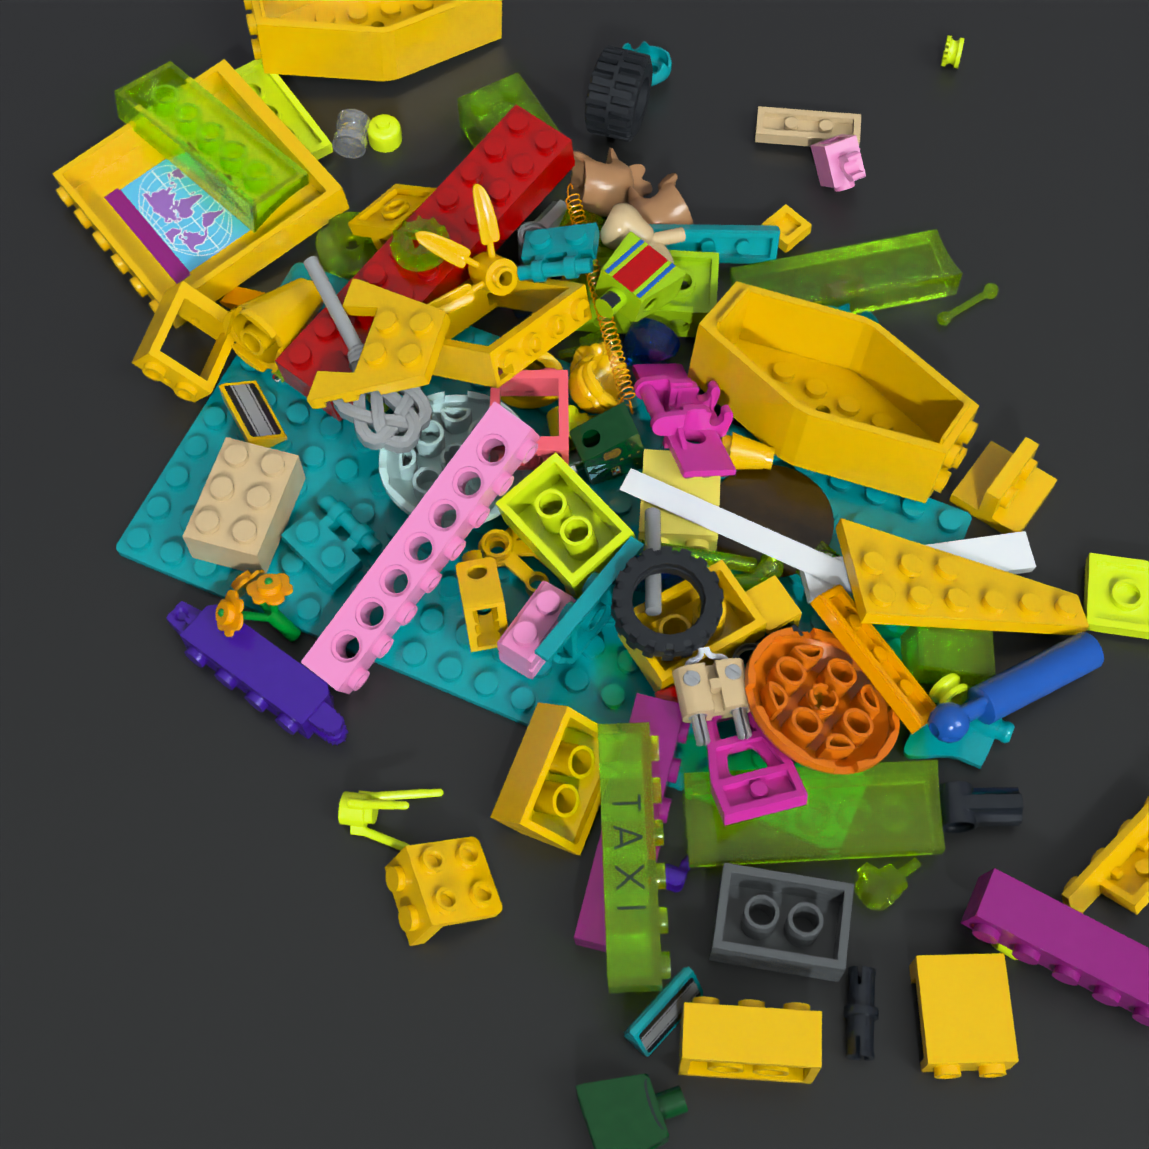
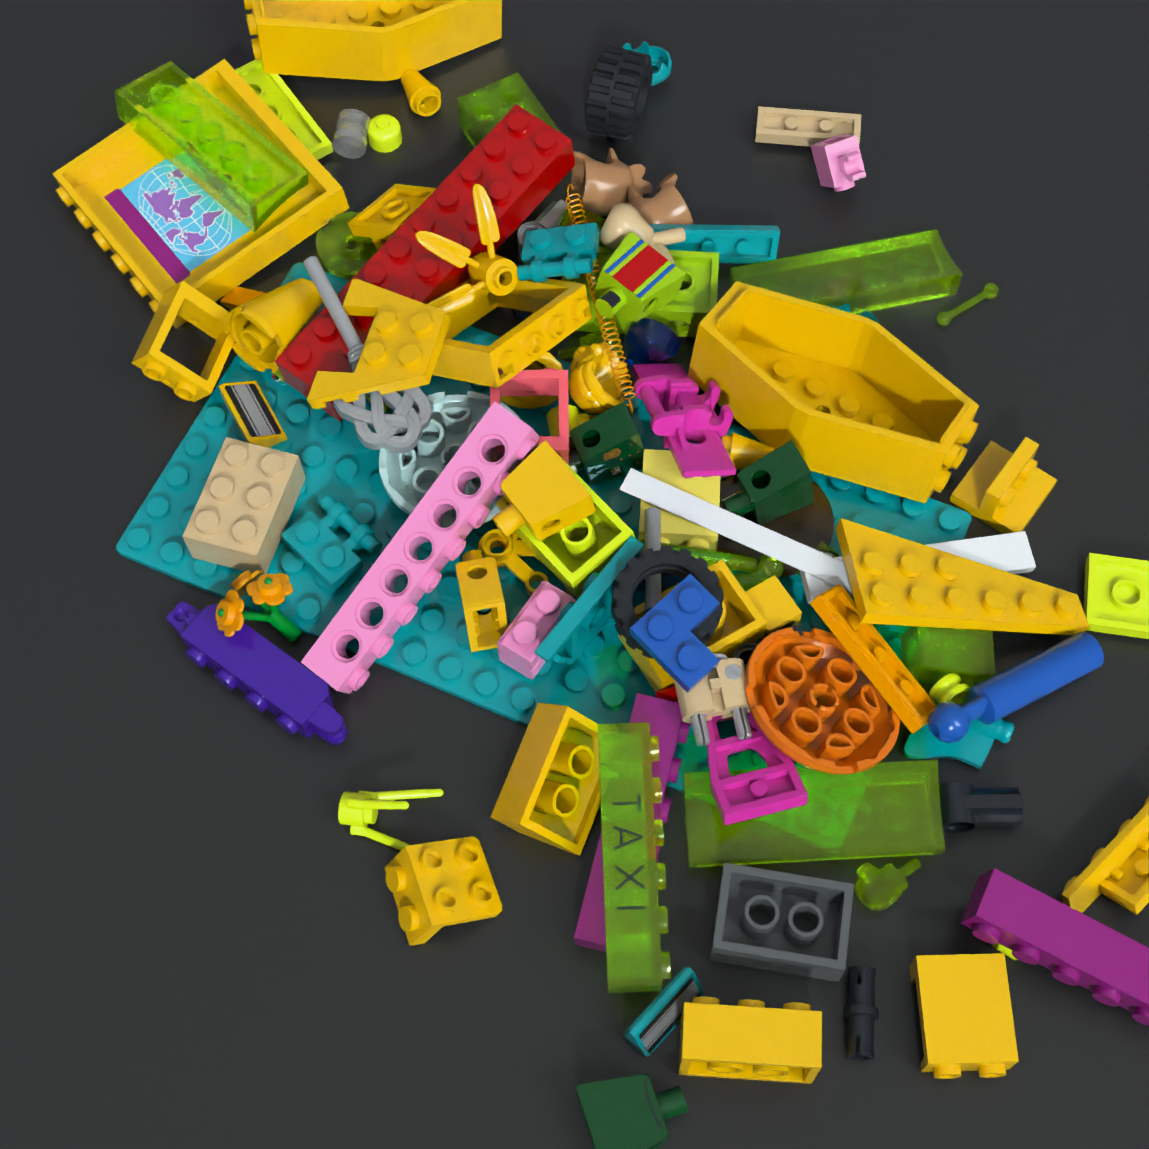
clear neon green gear [390,215,450,272] -> none
dark purple hand [659,840,705,892] -> none
yellow plate [761,204,812,253] -> none
neon yellow bush [941,35,964,69] -> none
none -> yellow cone [401,69,441,116]
none -> yellow torso [492,440,596,540]
none -> blue plate [629,574,720,693]
none -> dark green torso [721,440,814,525]

